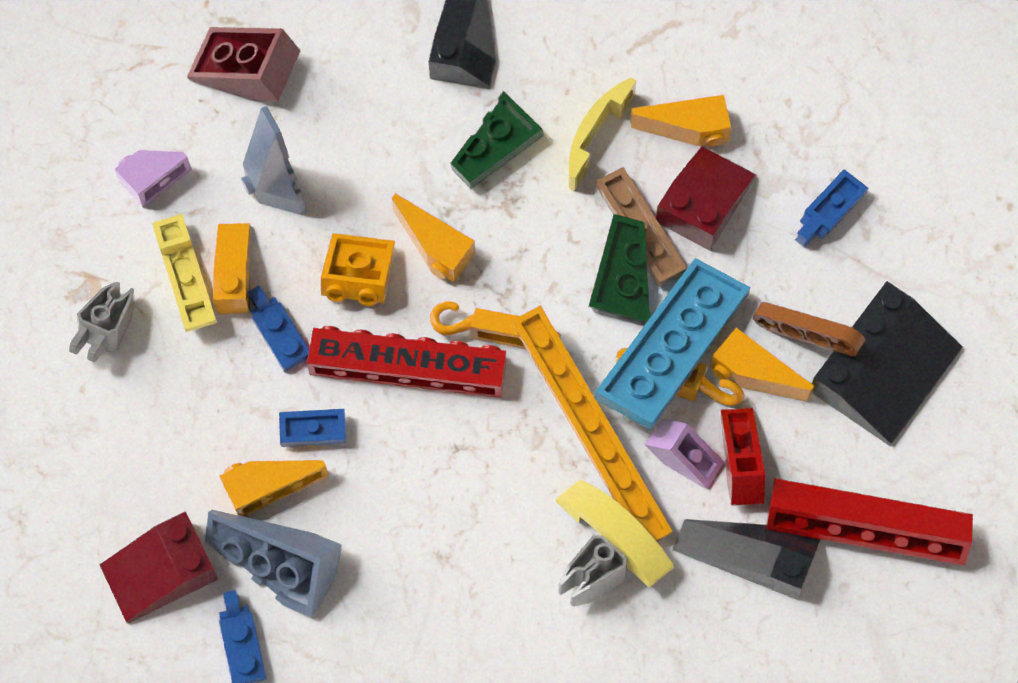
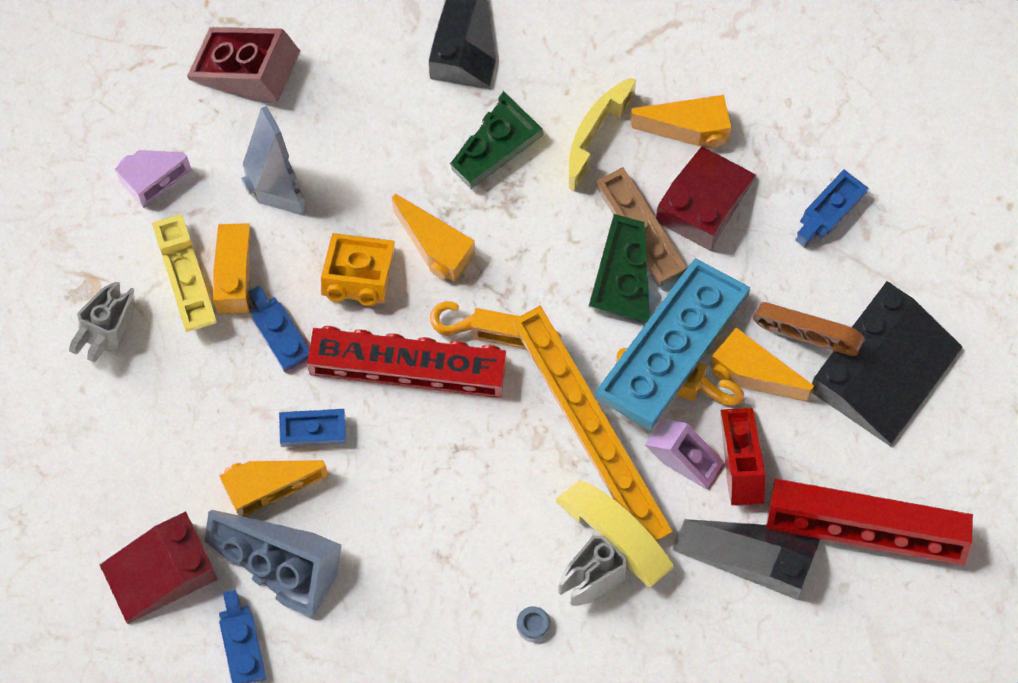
none -> sand blue tile [516,606,550,642]

